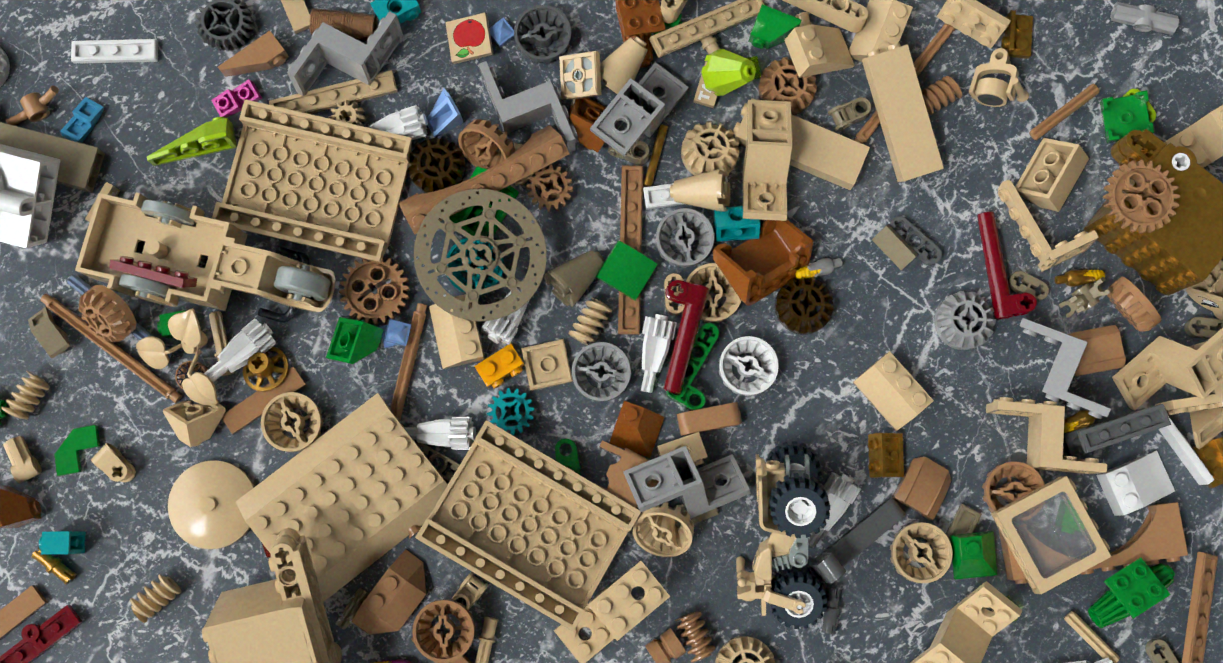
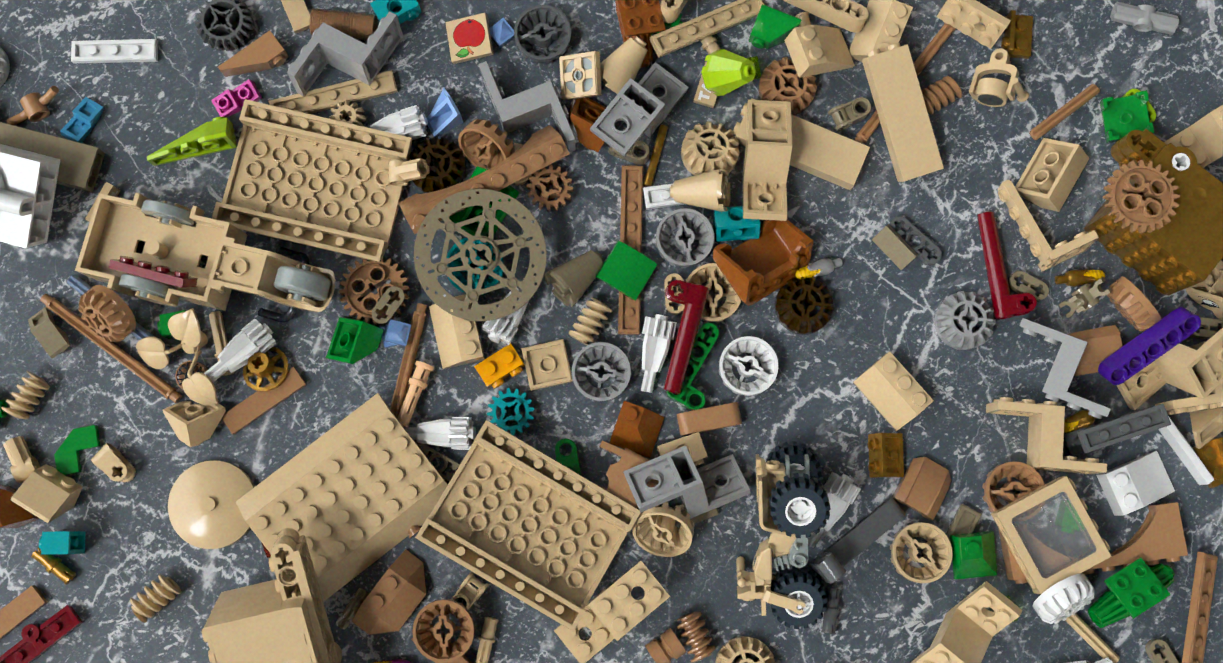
tan gear [261,392,323,452] -> none
none -> tan slope [11,464,83,523]
none -> dark tan beam [372,286,404,323]
none -> tan piece [389,158,429,186]
none -> light nougat pin [397,361,434,428]
none -> white gear [1033,574,1094,624]
none -> dark purple beam [1098,307,1201,385]

